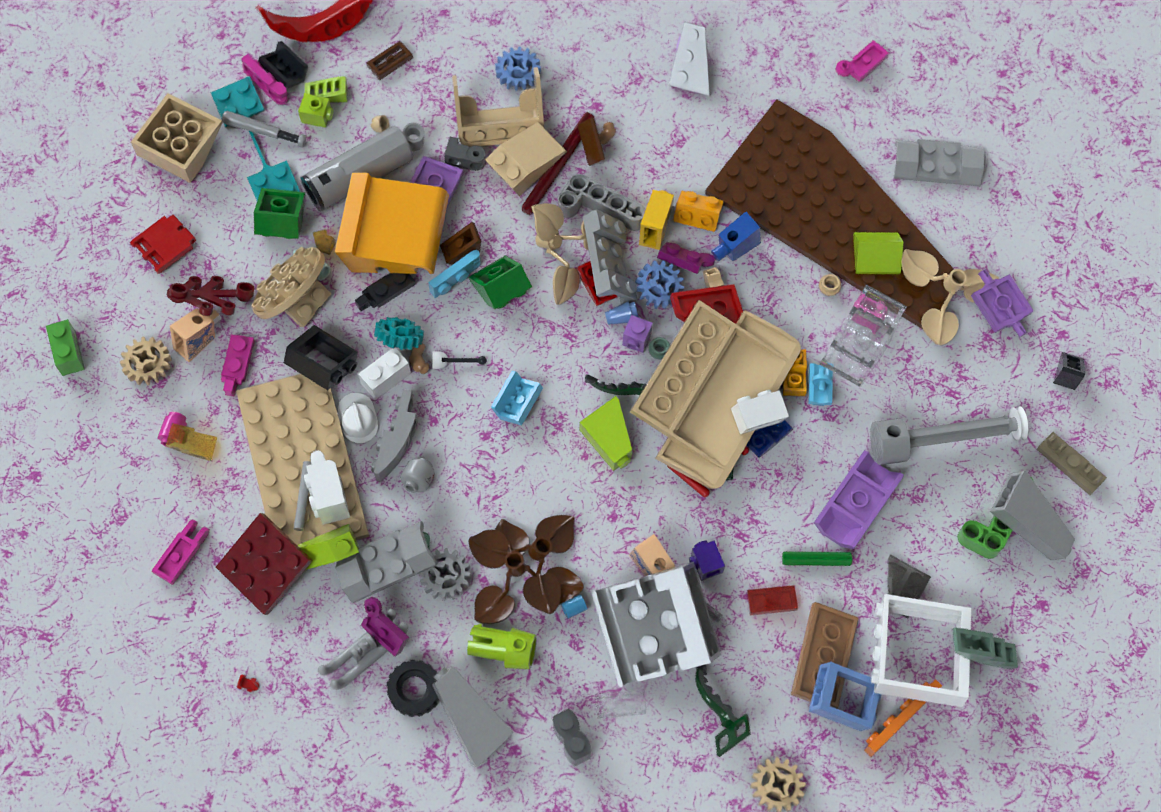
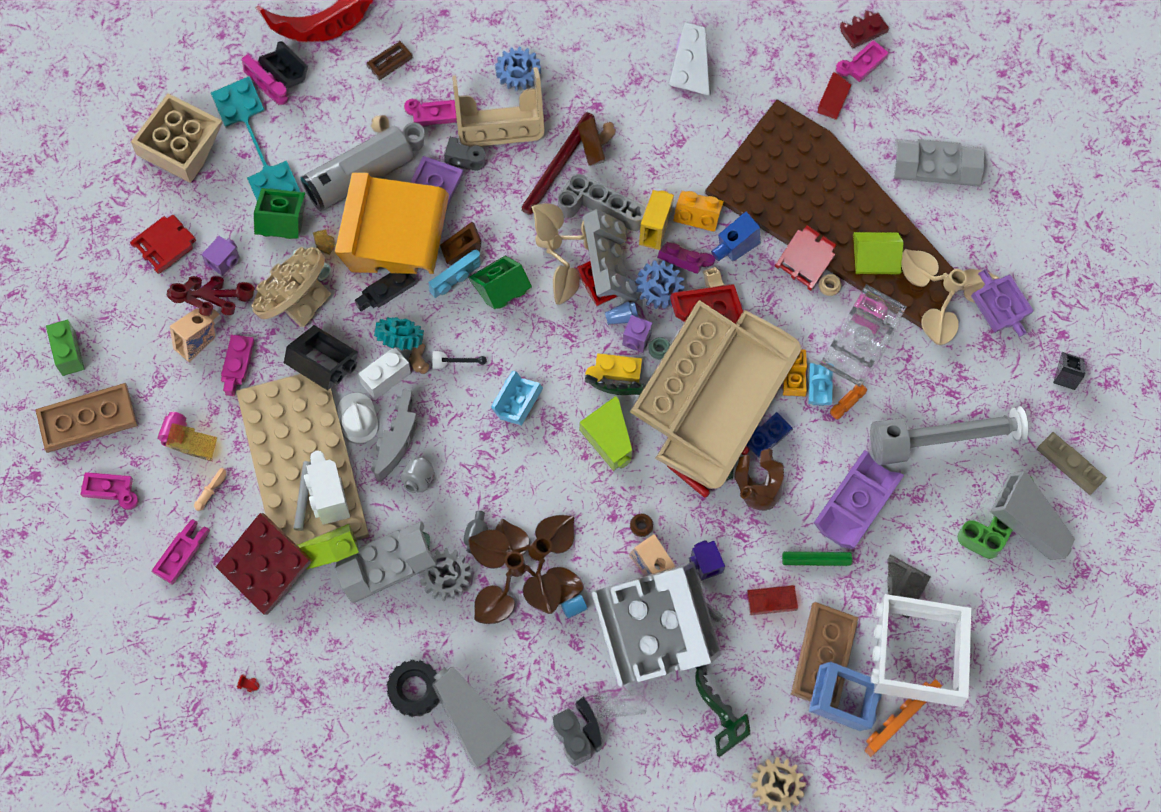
tan gear [120,336,172,386] -> none
light grey piece [222,111,307,148] -> none
lime brick [298,93,333,128] -> none
lime slope [304,76,347,103] -> none
light grey piece [318,608,408,690] -> none
magenta hinge [360,597,409,657] -> none
lime piece [467,624,537,670] -> none
tan slope [485,122,567,197] -> none
white brick [731,390,789,435] -> none
sand green slope [953,627,1018,670] -> none
none -> medium nougat plate [35,383,138,453]
none -> dark pink hinge [80,472,138,510]
none -> light nougat piece [194,468,226,511]
none -> medium lavender brick [201,236,240,276]
none -> dark pink hinge [404,99,457,126]
none -> dark grey plant [463,511,488,554]
none -> black slope [576,696,602,752]
none -> yellow hinge [585,353,642,383]
none -> reddish brown plate [630,514,653,537]
none -> reddish brown piece [734,448,784,511]
none -> plate [774,226,837,291]
none -> red slope [817,72,851,120]
none -> orange axle [830,383,867,420]
none -> dark red plate [840,10,889,49]

